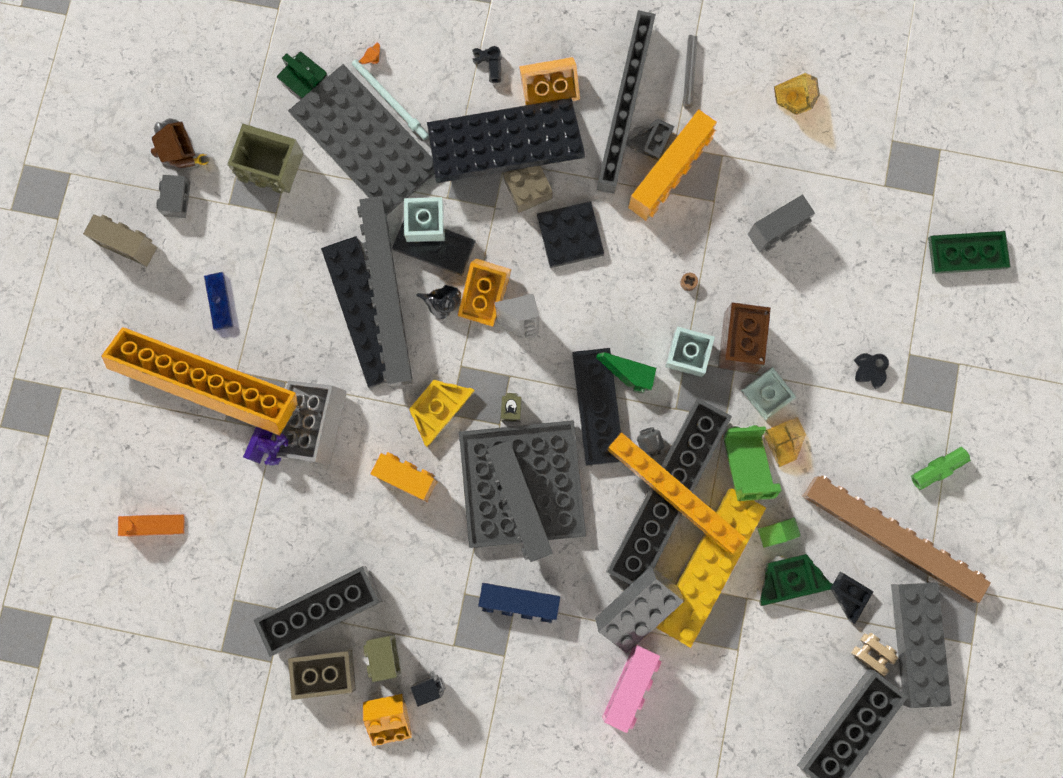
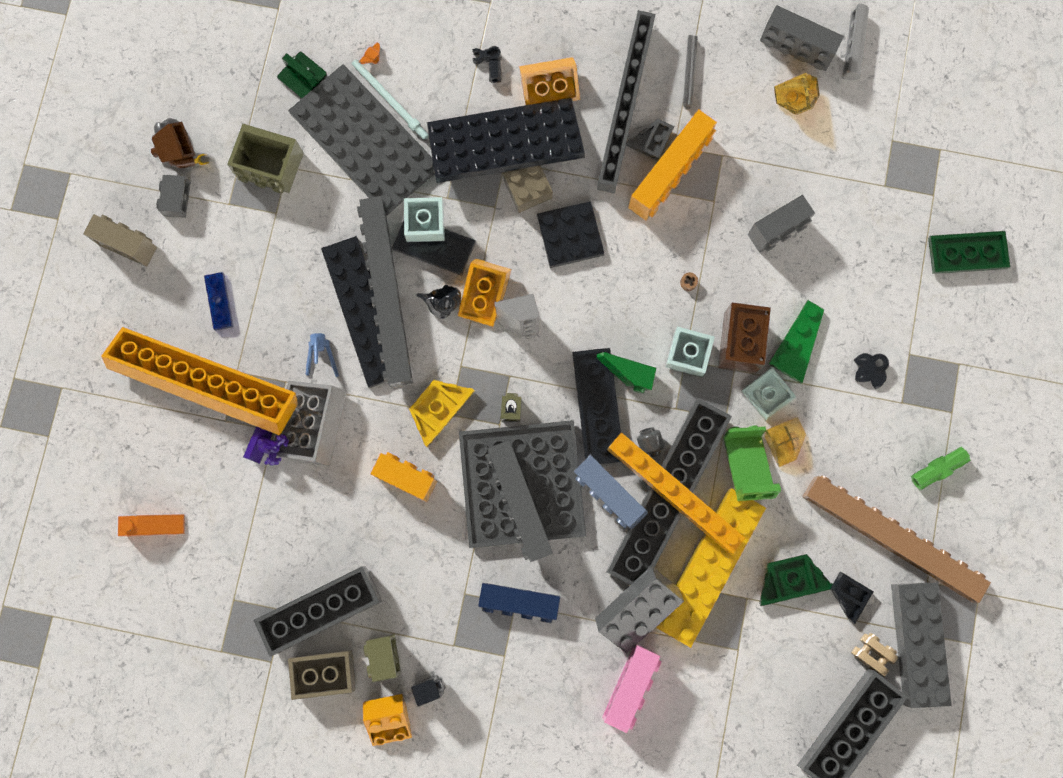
bright green slope [757,517,801,548] -> none
none -> medium blue plant [305,333,339,377]
none -> sand blue brick [574,455,648,530]
none -> dark grey brick [760,5,844,71]
none -> green wing [768,300,824,384]
none -> light grey brick [842,3,869,80]

